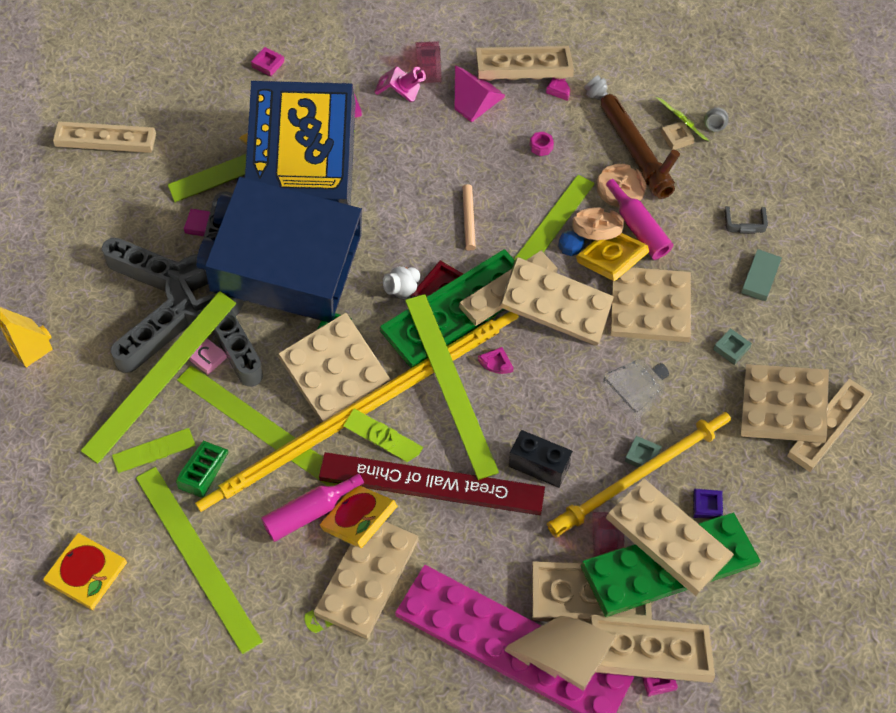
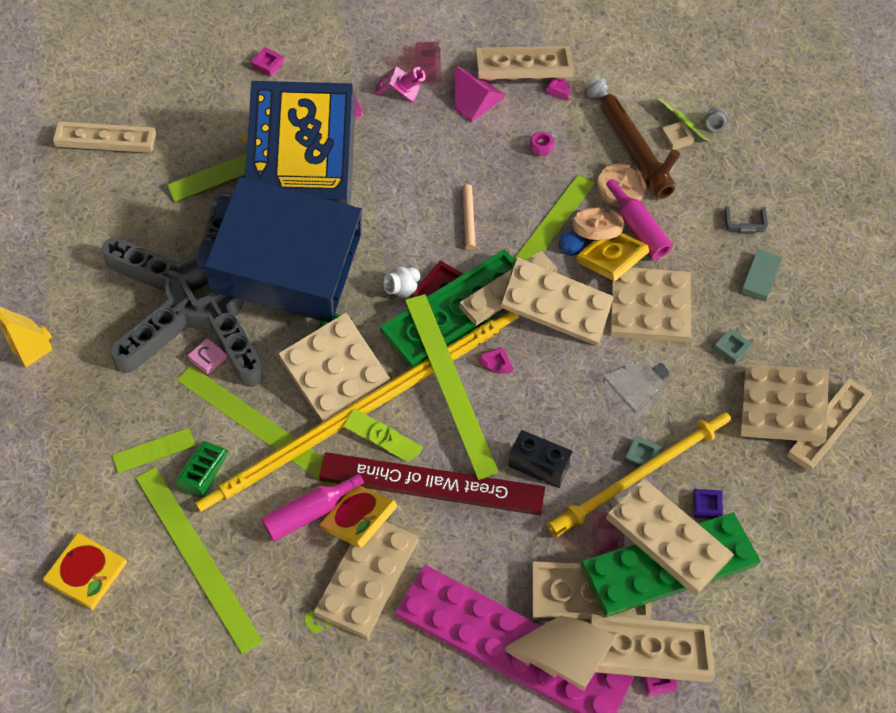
lime piece [81,291,236,464] -> none
dark pink tile [184,208,210,237] -> none

